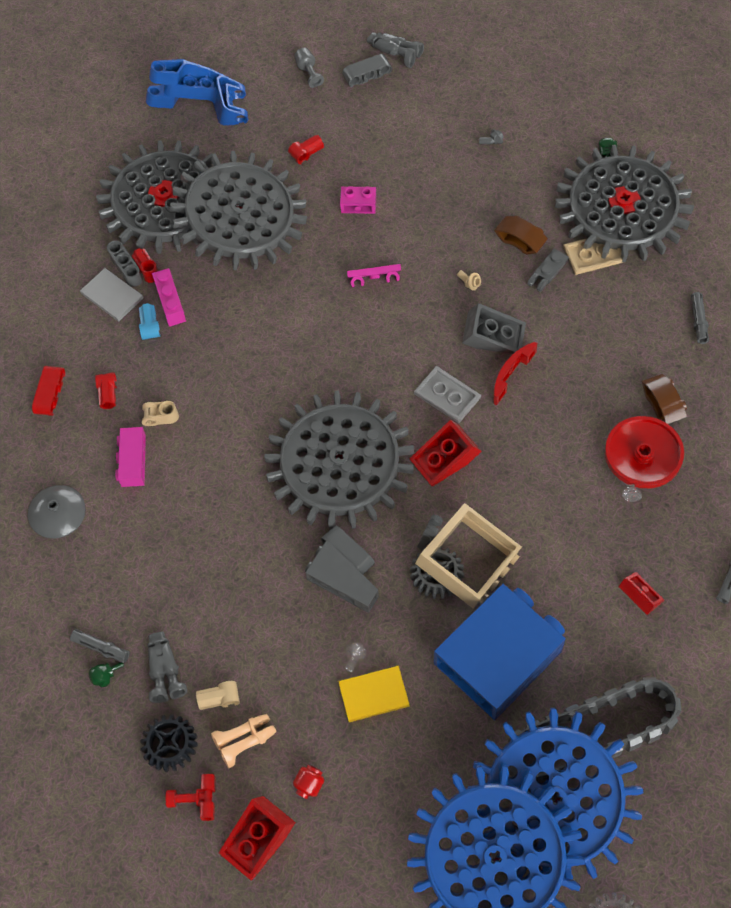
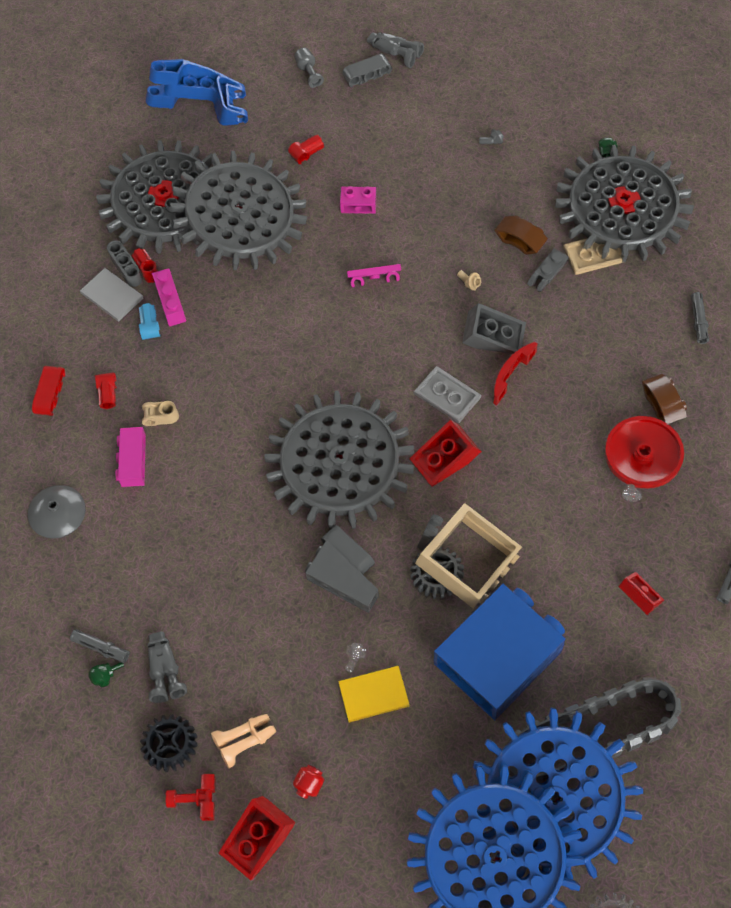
tan piece [196,681,240,710] -> none

